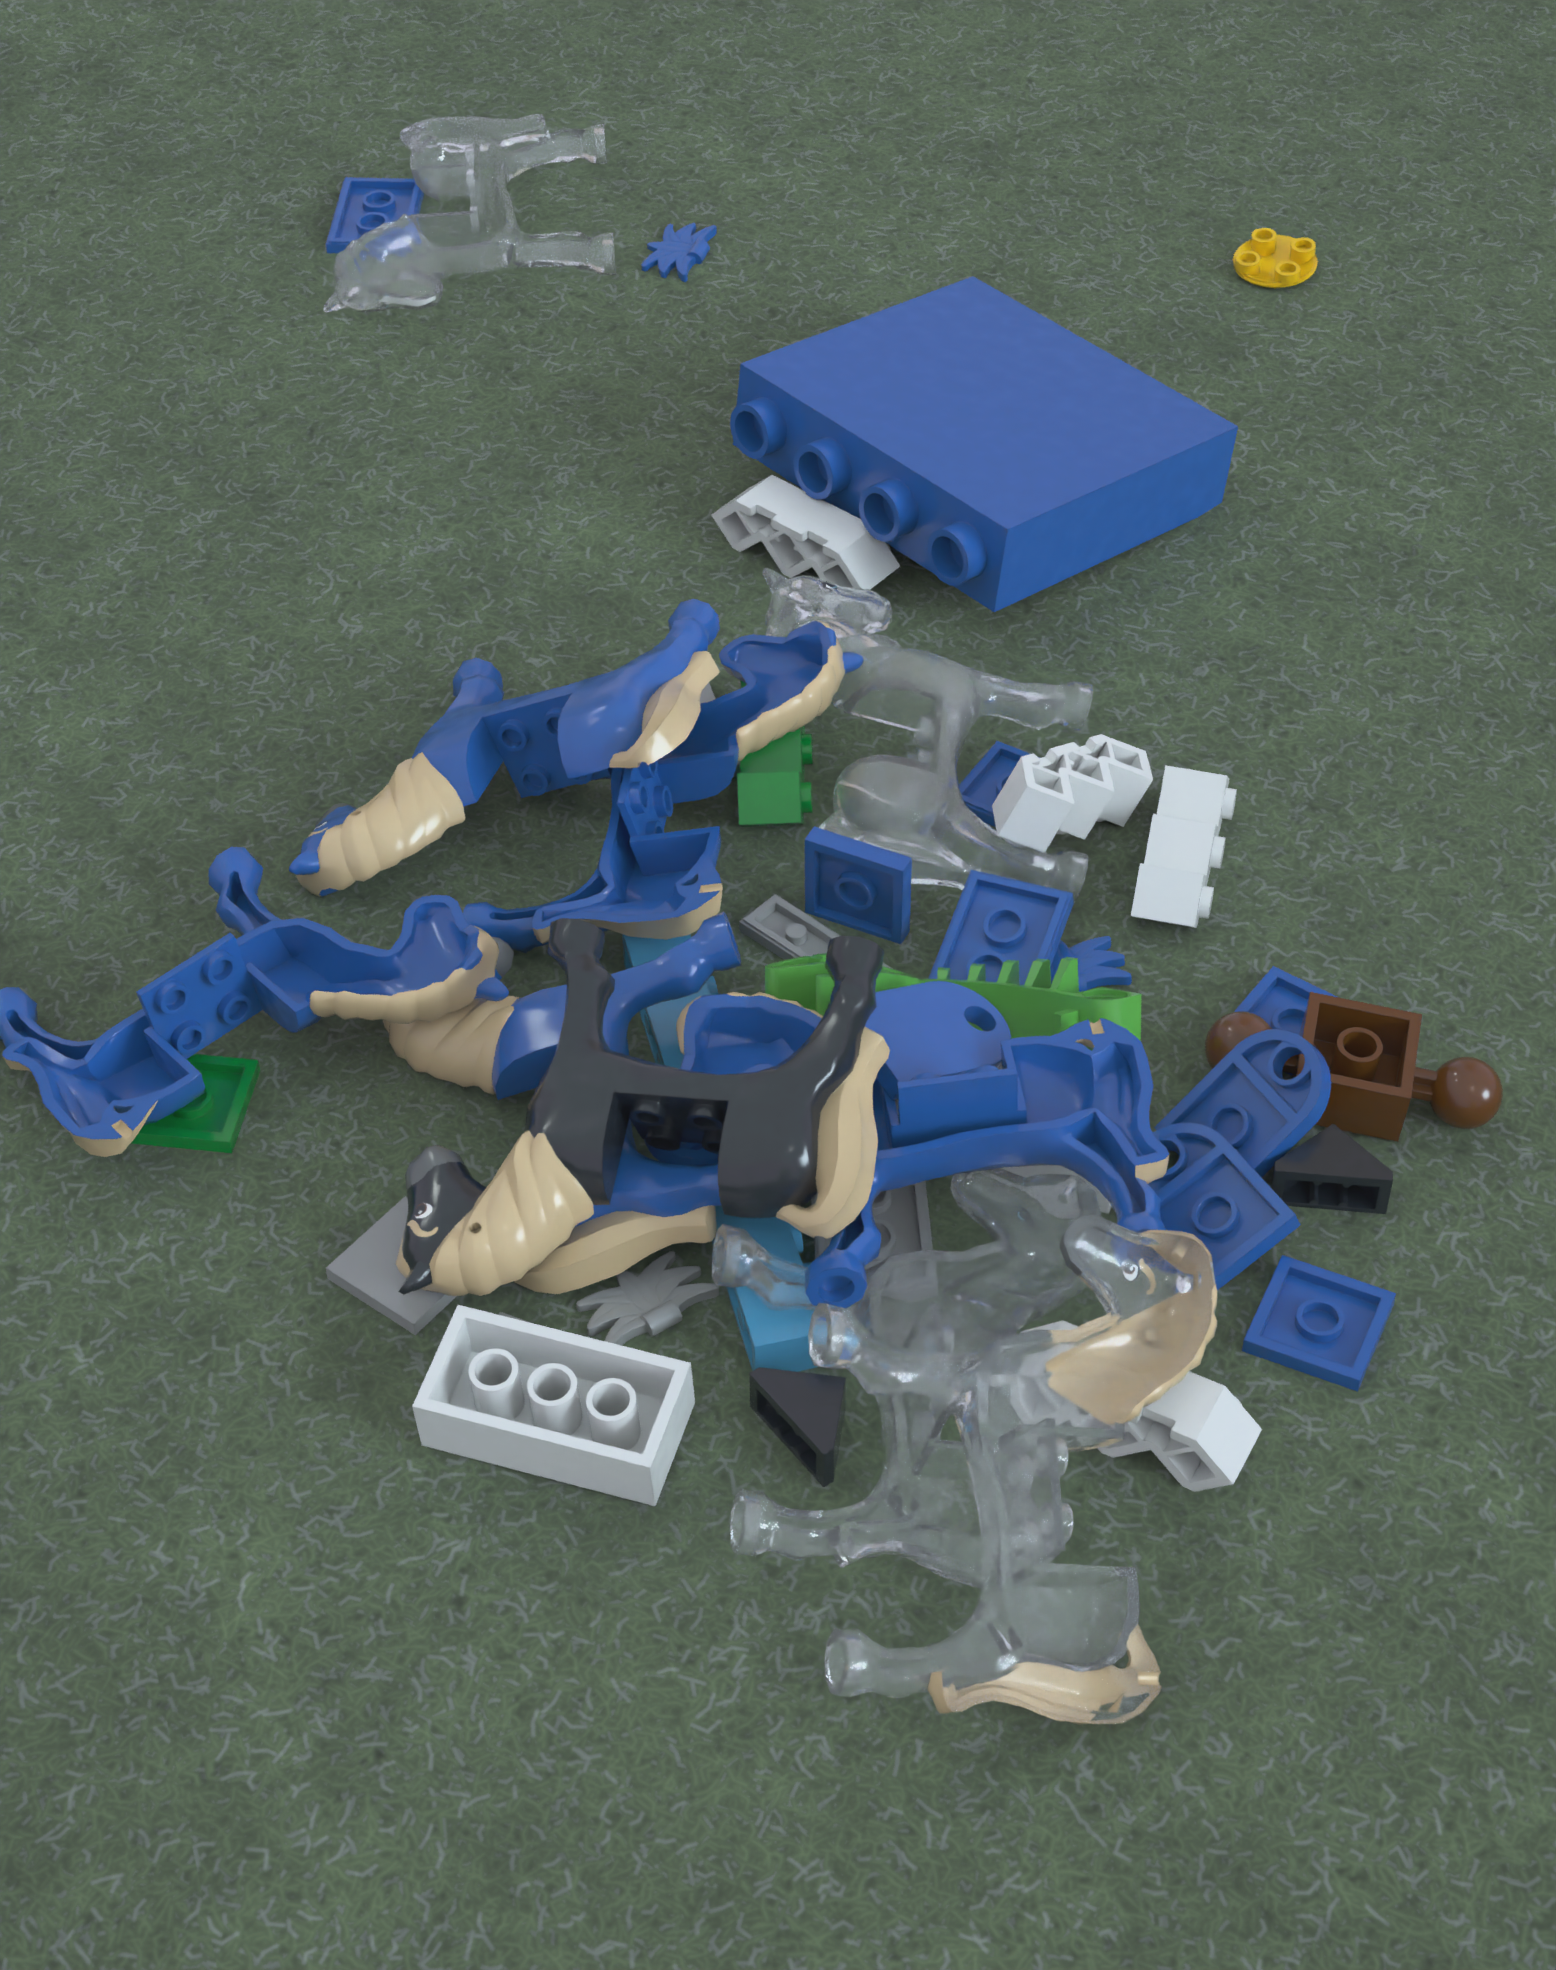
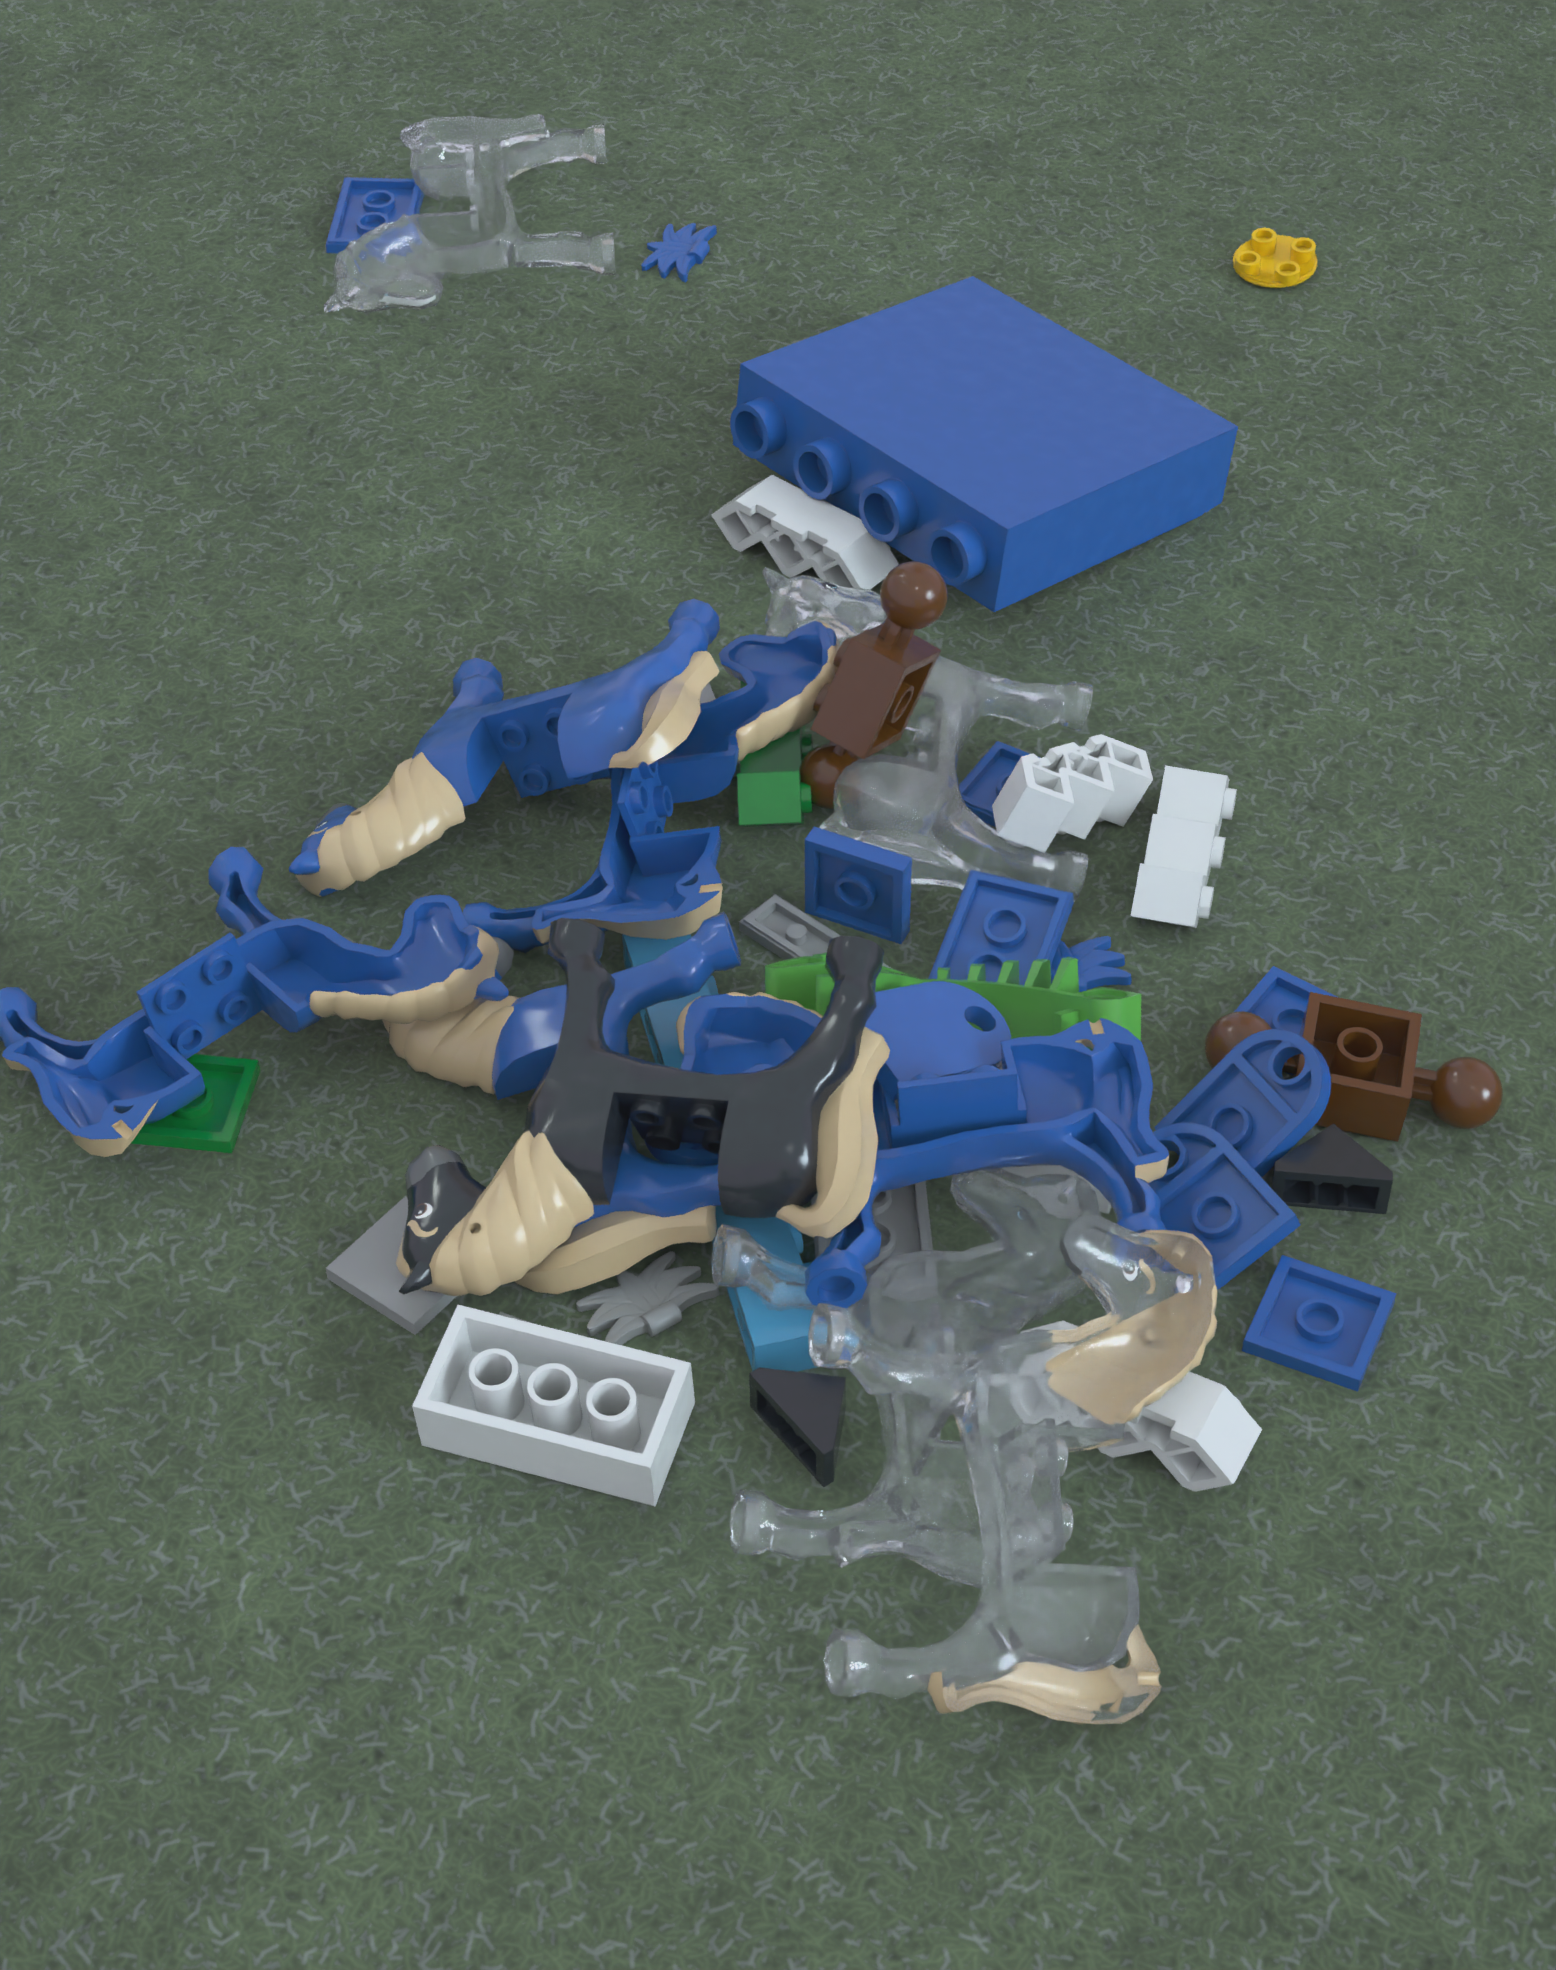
none -> reddish brown brick [799,561,948,809]

